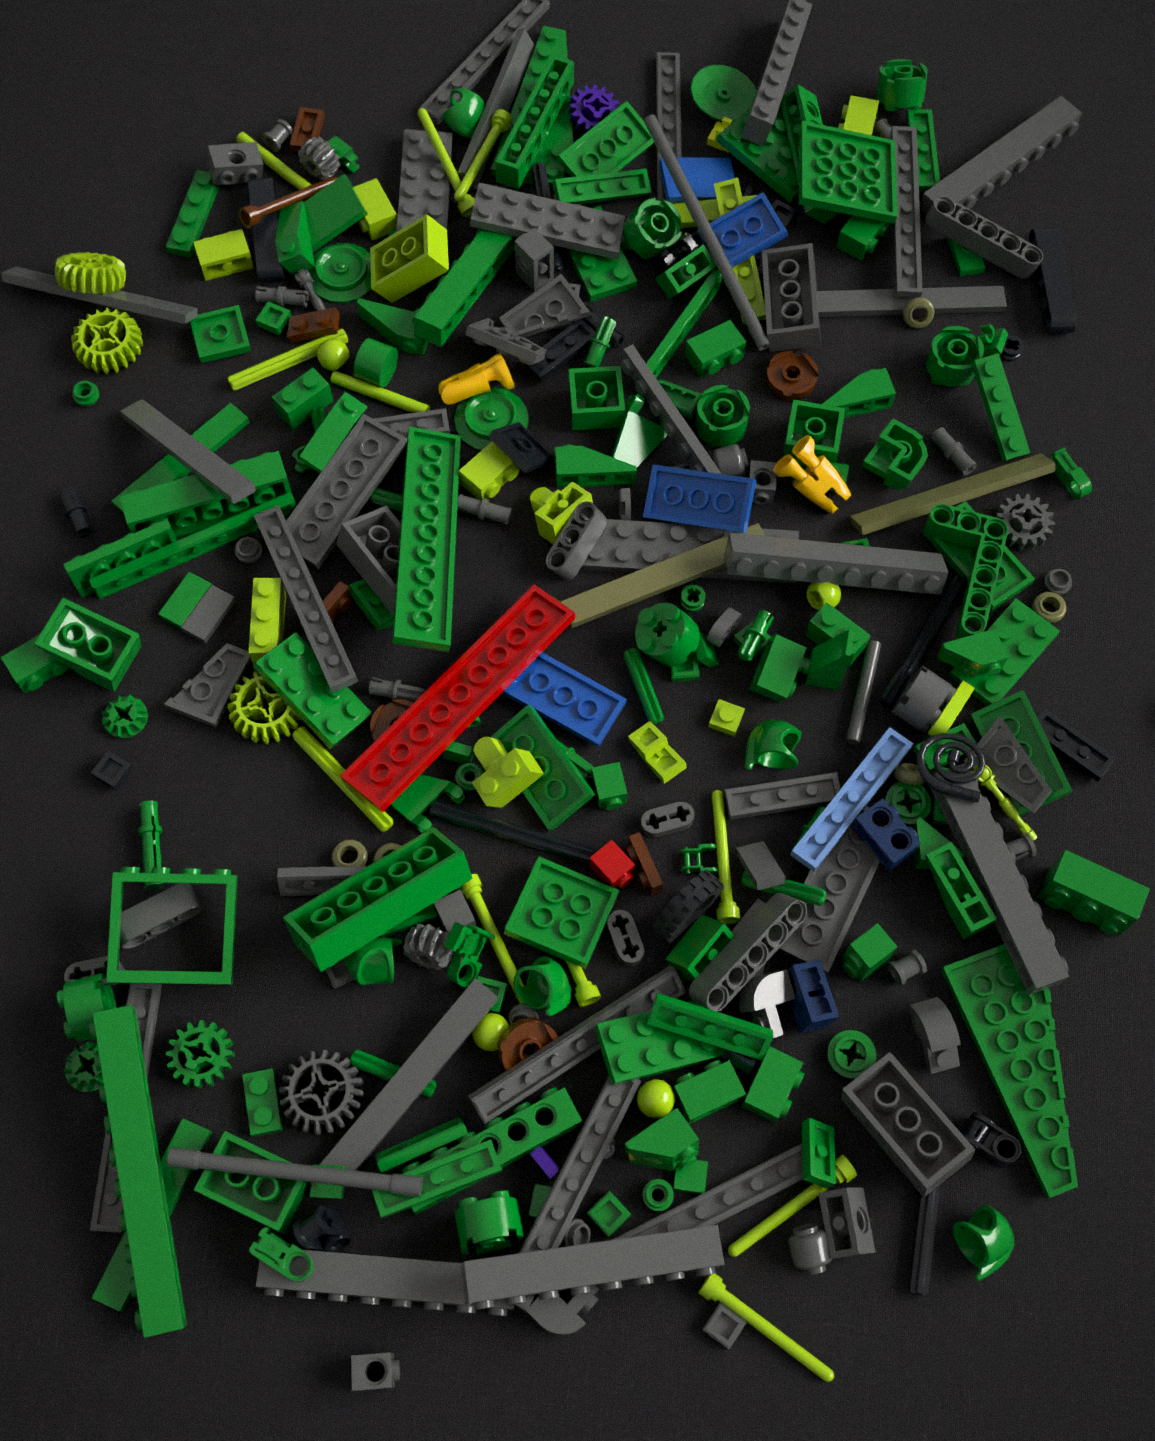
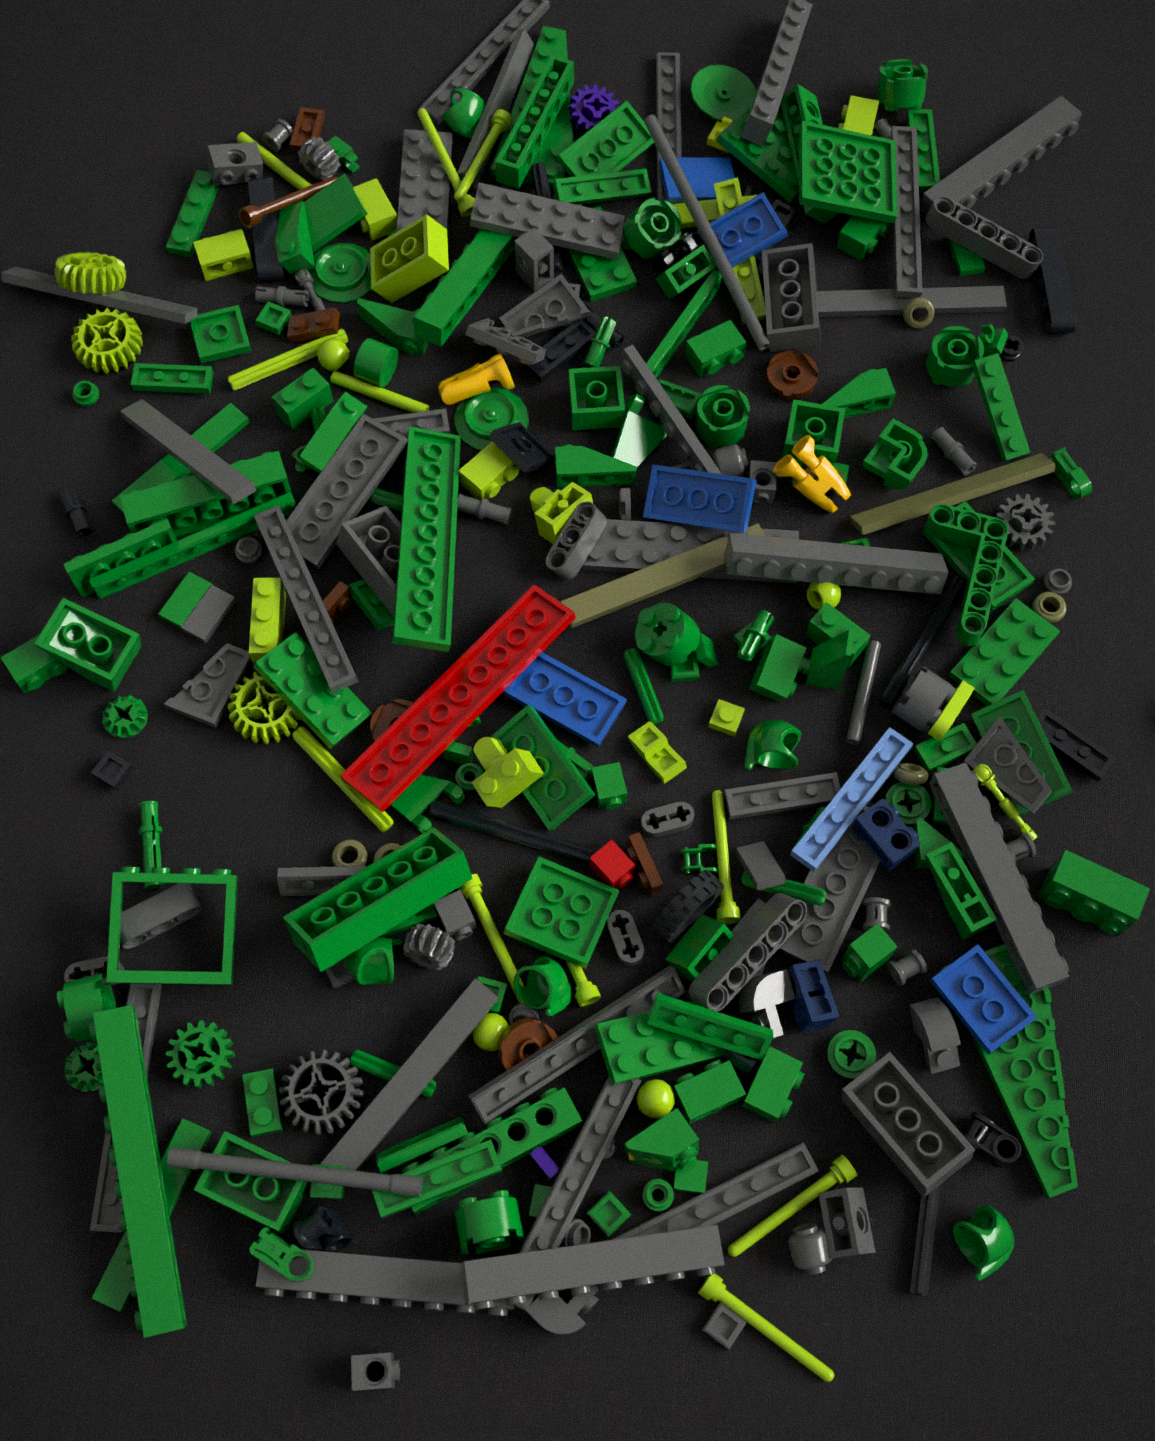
dark grey axle [369,677,426,702] -> none
green piece [444,922,495,987] -> none
green bush [680,585,706,612] -> none
dark grey beam [706,607,742,647] -> none
green plate [802,1118,836,1189] -> none
black piece [917,733,986,803] -> none
green slope [938,629,1008,677] -> none
none -> green plate [131,363,214,394]
none -> dark grey bush [863,897,890,932]
none -> blue plate [930,945,1037,1055]

